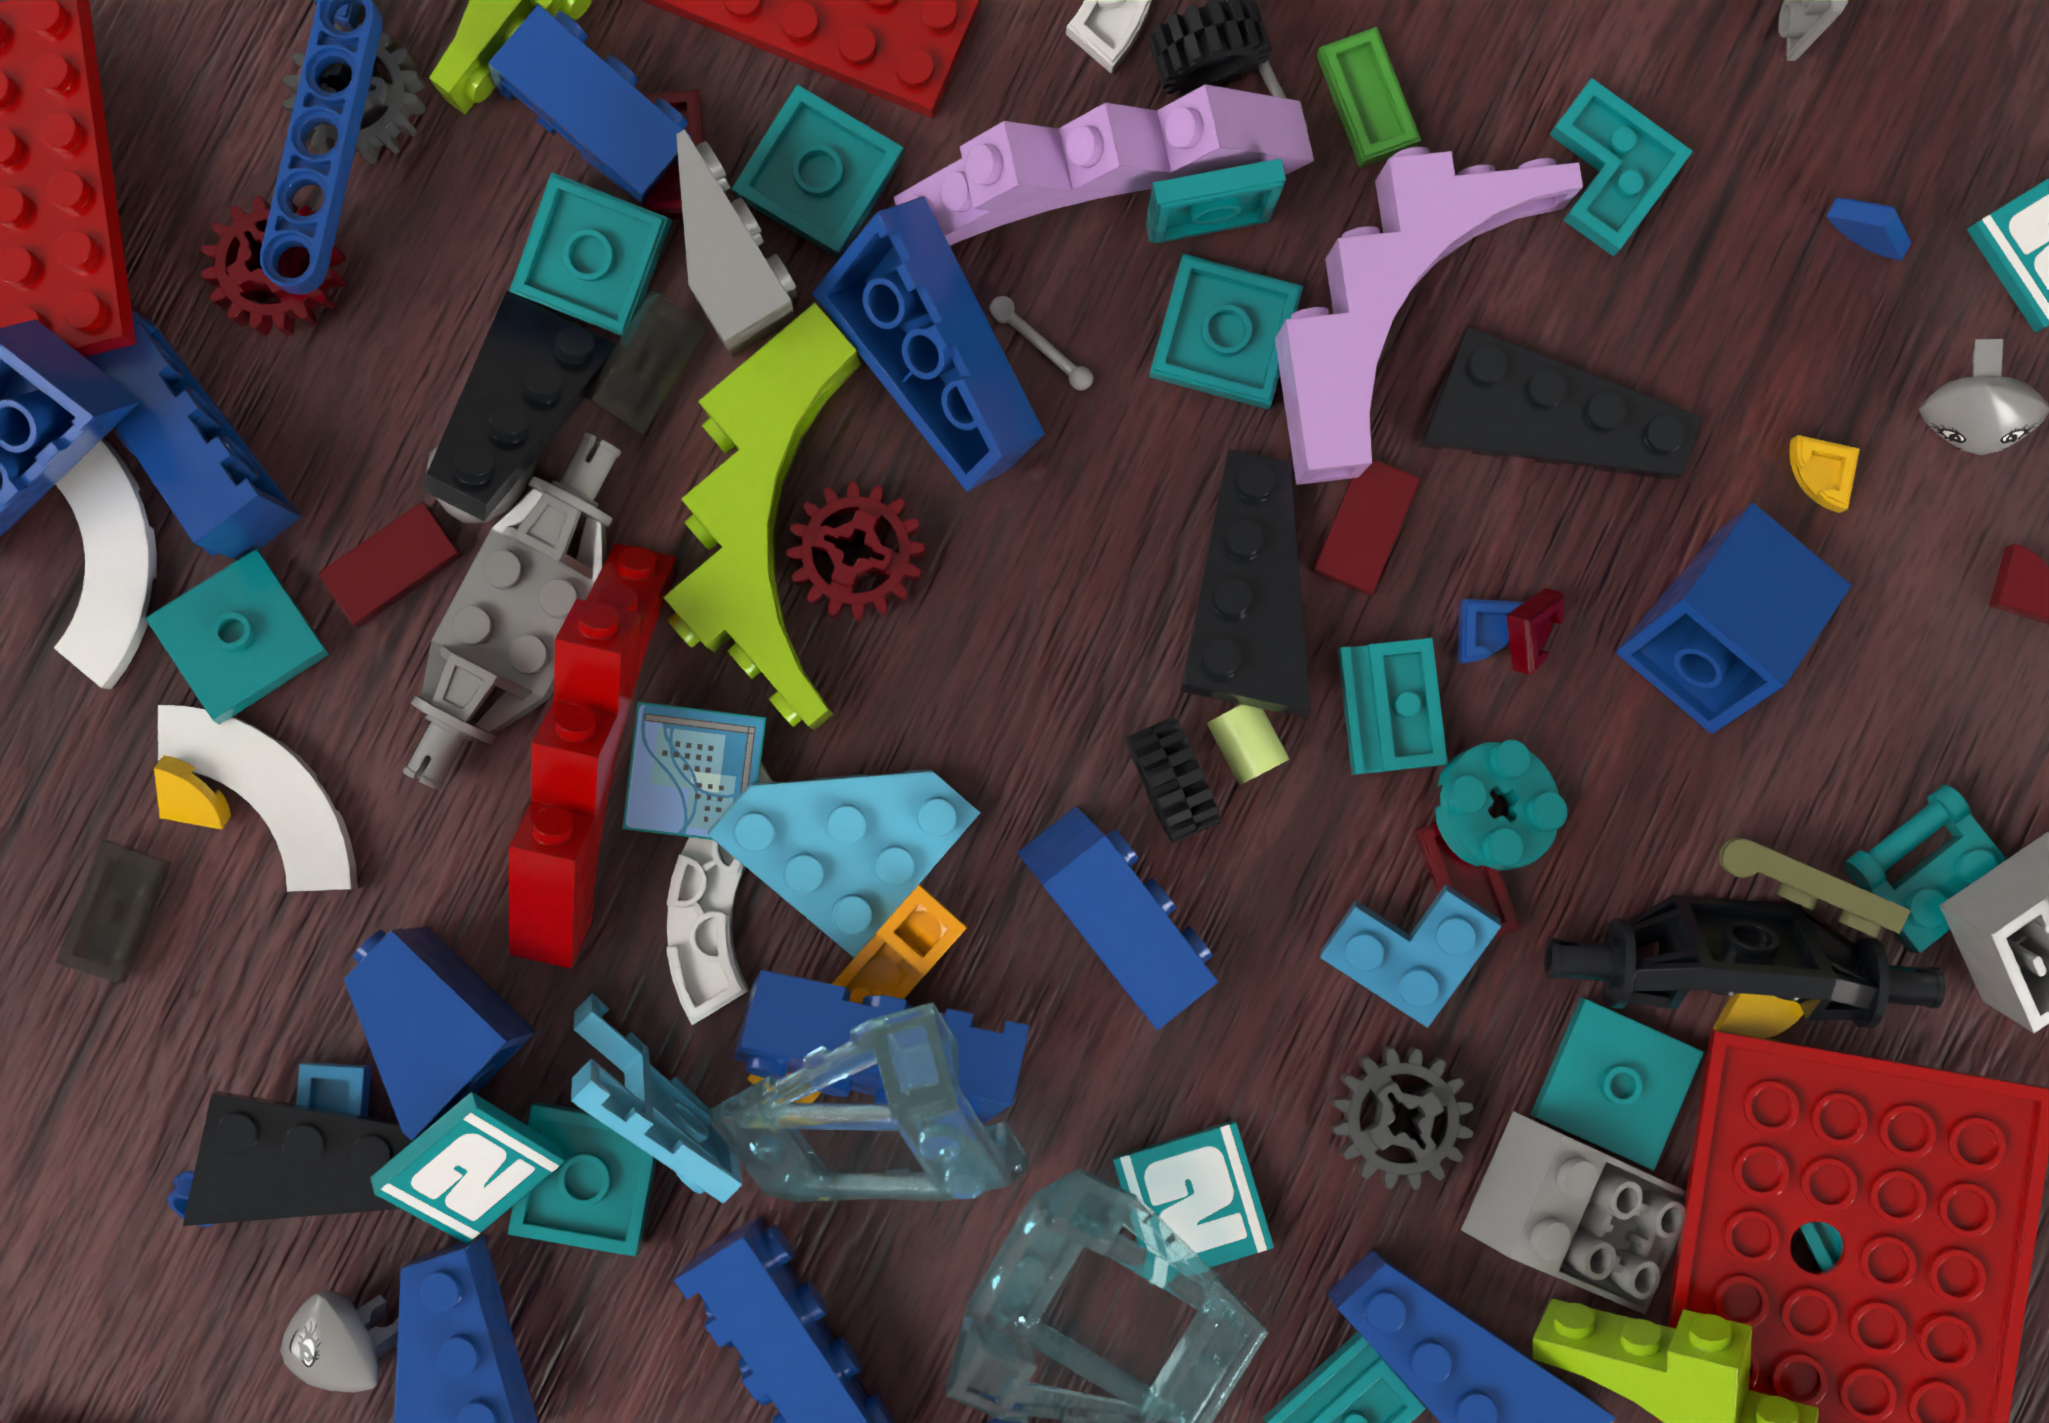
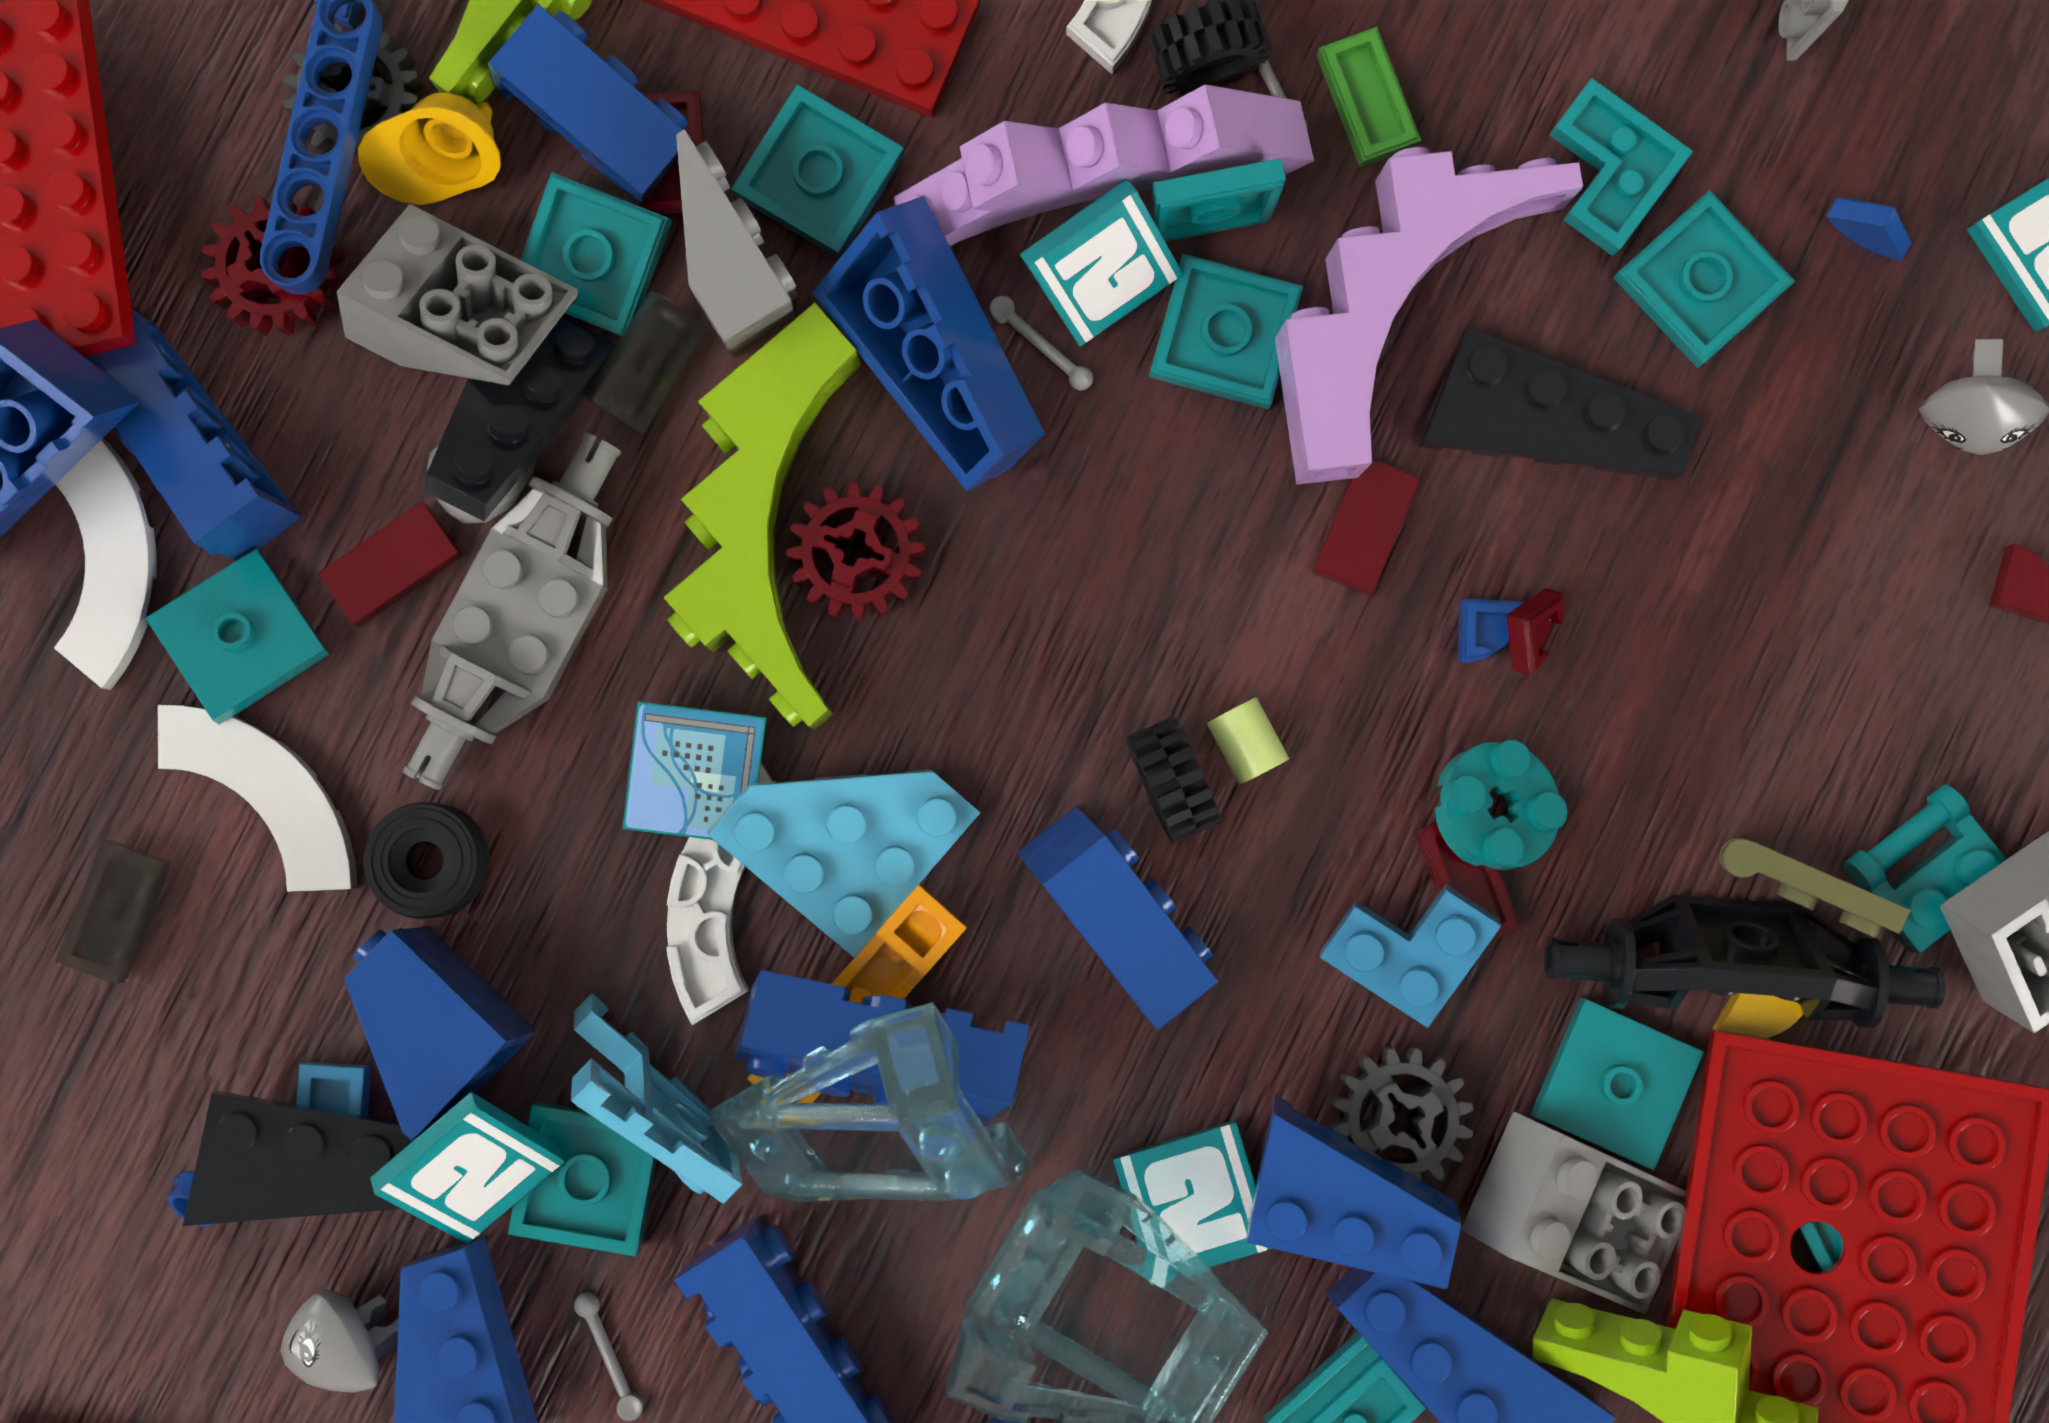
yellow tile [154,755,231,830] -> none
red arch [509,543,676,969] -> none
black wing [1180,449,1311,718] -> none
teal plate [1337,638,1448,775] -> none
blue slope [1615,502,1852,735] -> none
yellow tile [1789,435,1860,513] -> none
none -> light grey slope [337,204,578,385]
none -> yellow piece [358,92,501,205]
none -> black tyre [364,802,489,919]
none -> light grey hinge [574,1292,644,1421]
none -> tile [1020,179,1183,347]
none -> blue wedge [1247,1095,1461,1289]
none -> teal tile [1613,190,1795,368]

